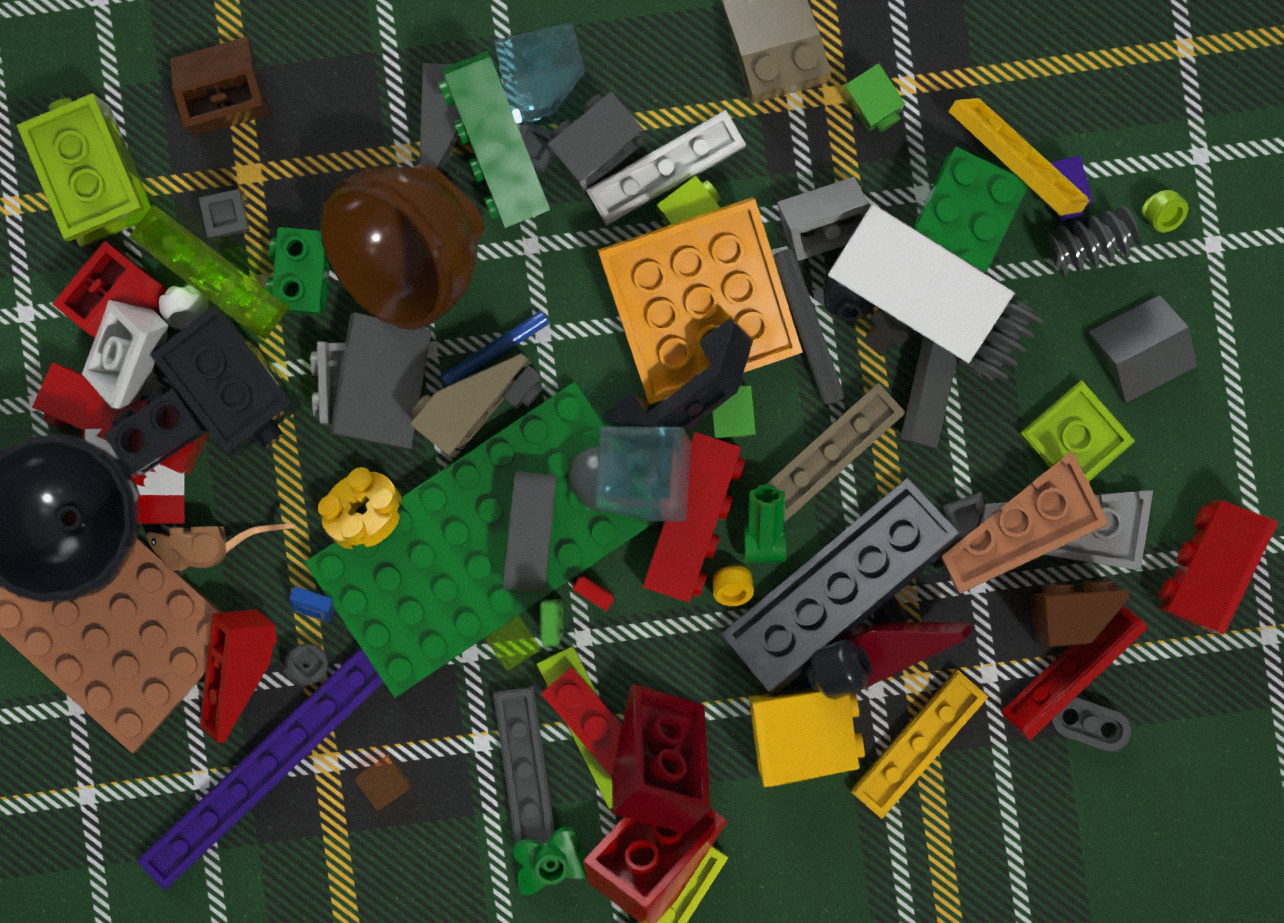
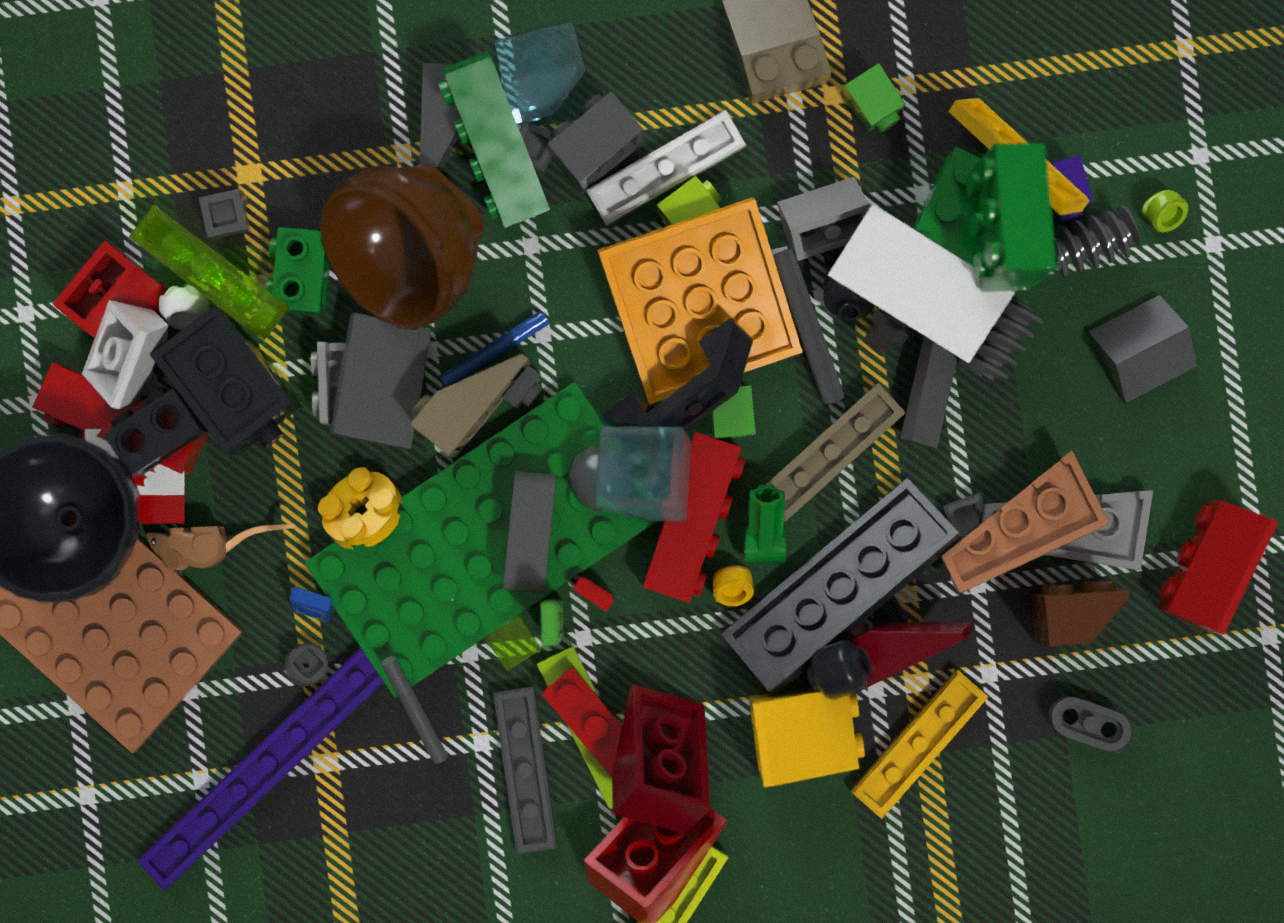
lime torso [17,93,156,248] -> none
reddish brown slope [170,36,271,137] -> none
red slope [200,609,277,743] -> none
clear orange tile [354,753,412,812] -> none
green animal [513,827,588,896] -> none
red tile [1001,606,1148,741] -> none
lime tile [1019,380,1135,482] -> none
none -> dark grey bar [381,656,448,764]
none -> green brick [966,143,1056,292]

